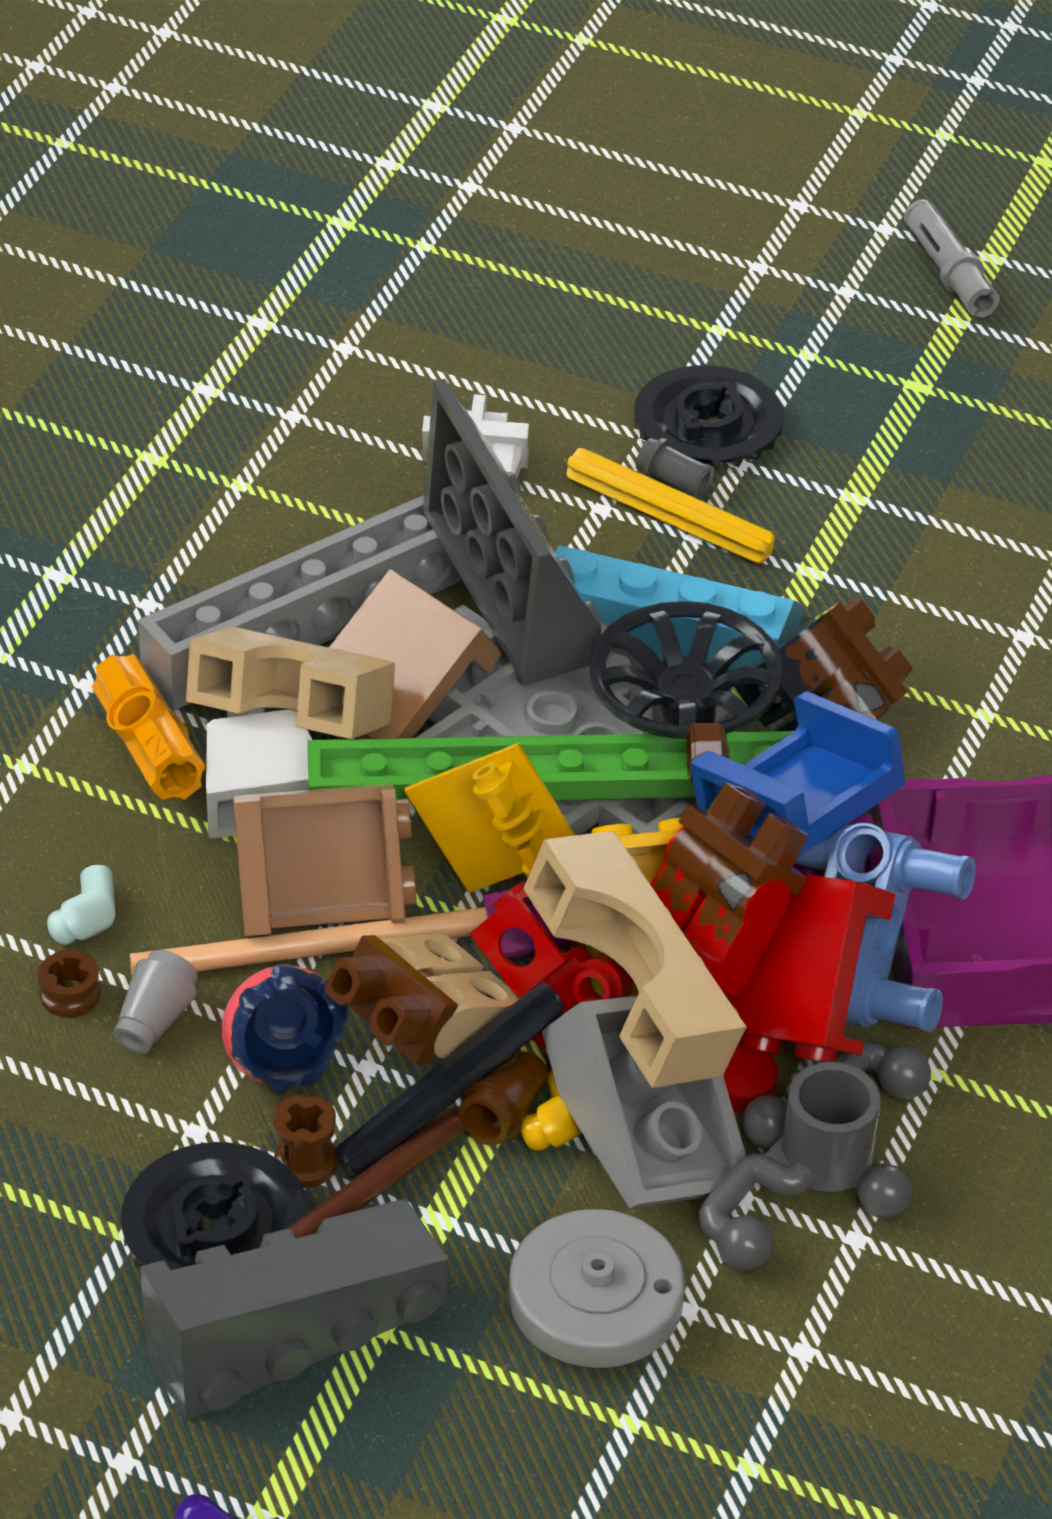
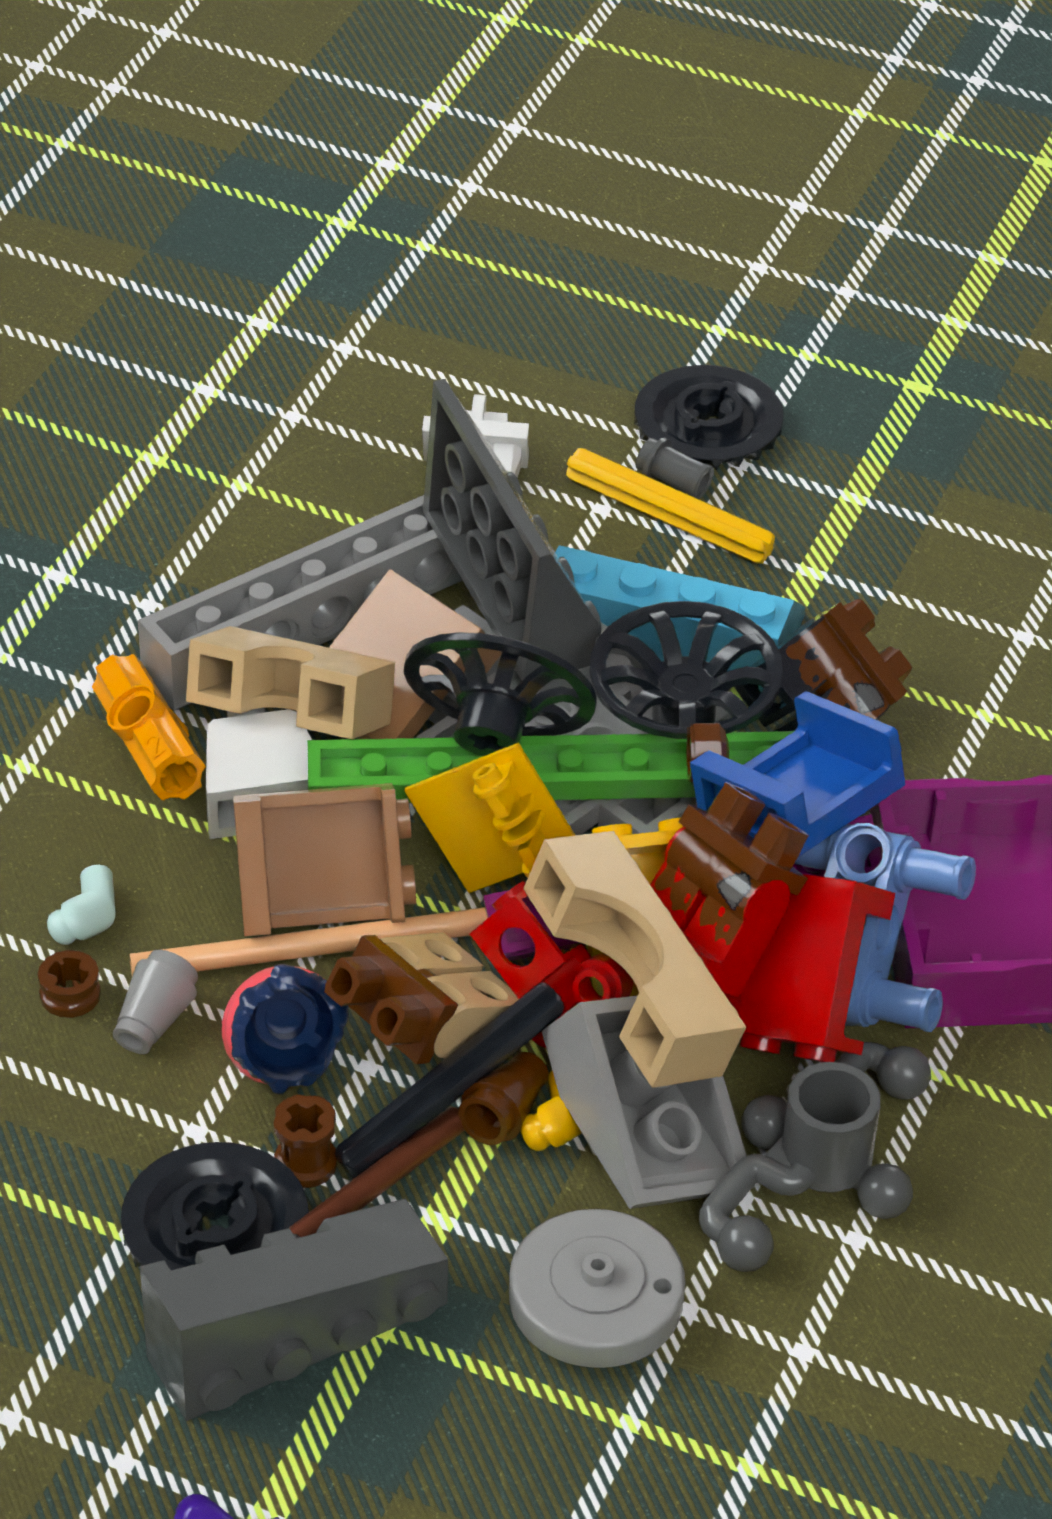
red tile [723,1043,778,1112] -> none
light grey pin [904,199,1000,317] -> none
none -> black wheel [403,632,597,756]

